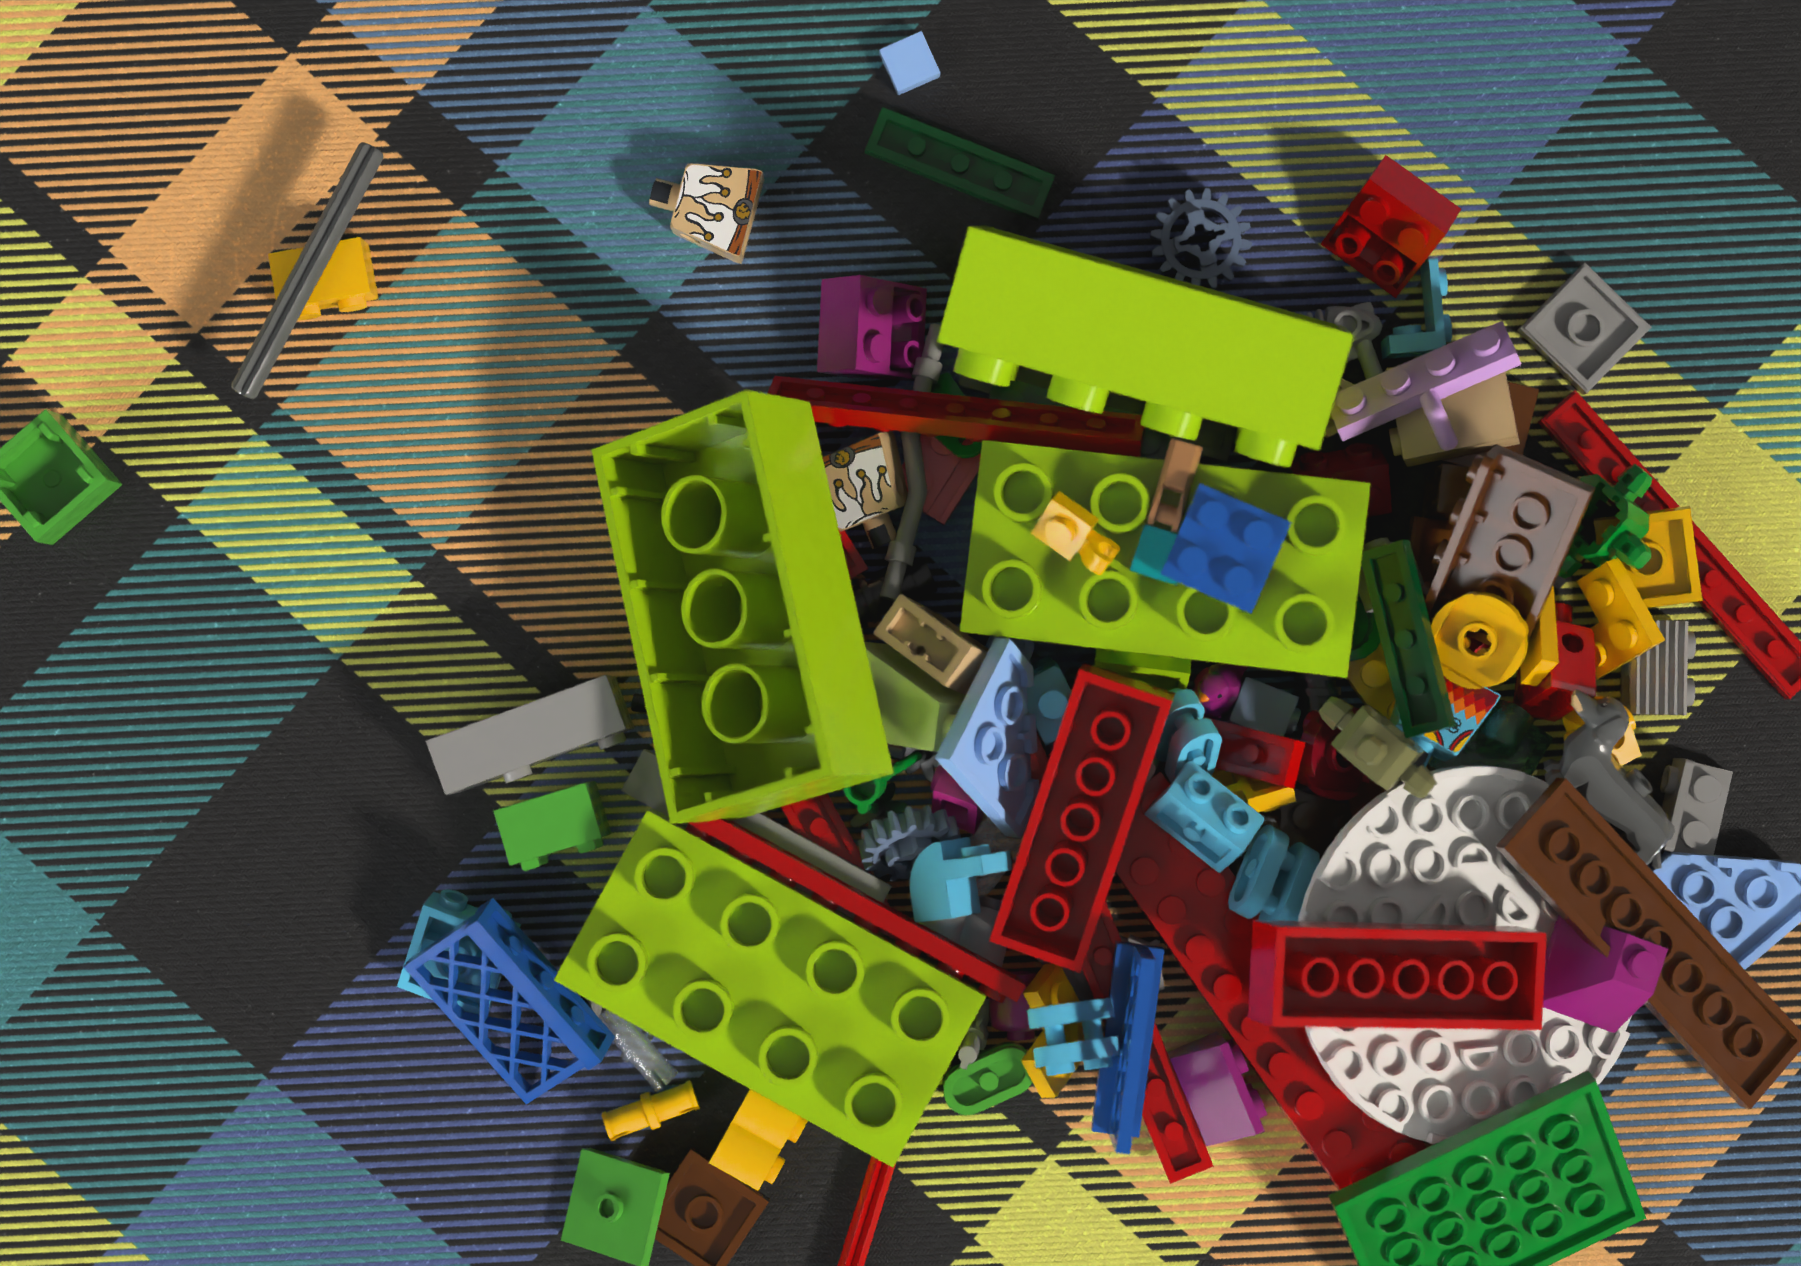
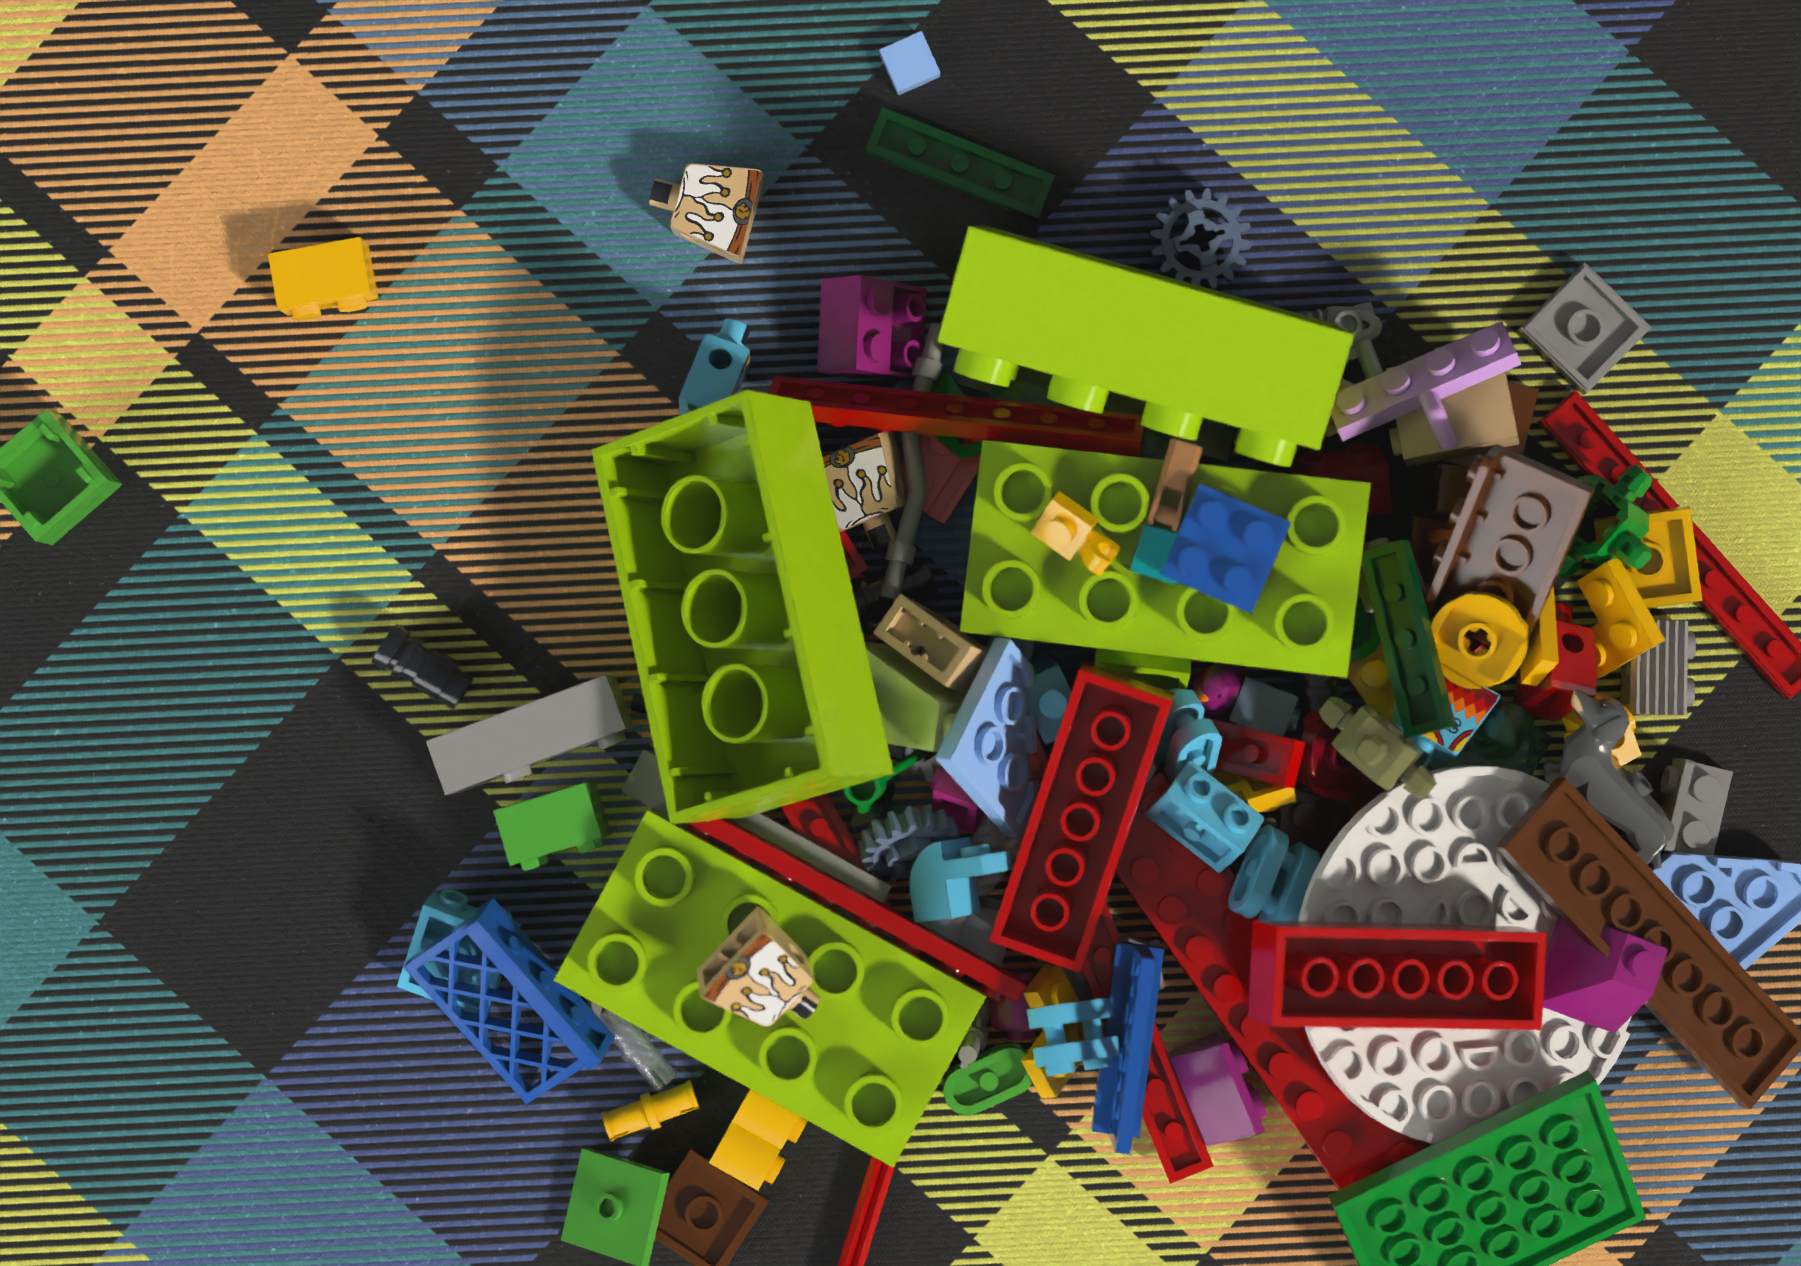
dark grey axle [232,142,383,399] -> none
red slope [1321,155,1461,298] -> none
medium azure bracket [1381,257,1452,360] -> none
none -> black axle [371,624,474,709]
none -> medium azure torso [679,319,751,415]
none -> torso [696,906,819,1026]

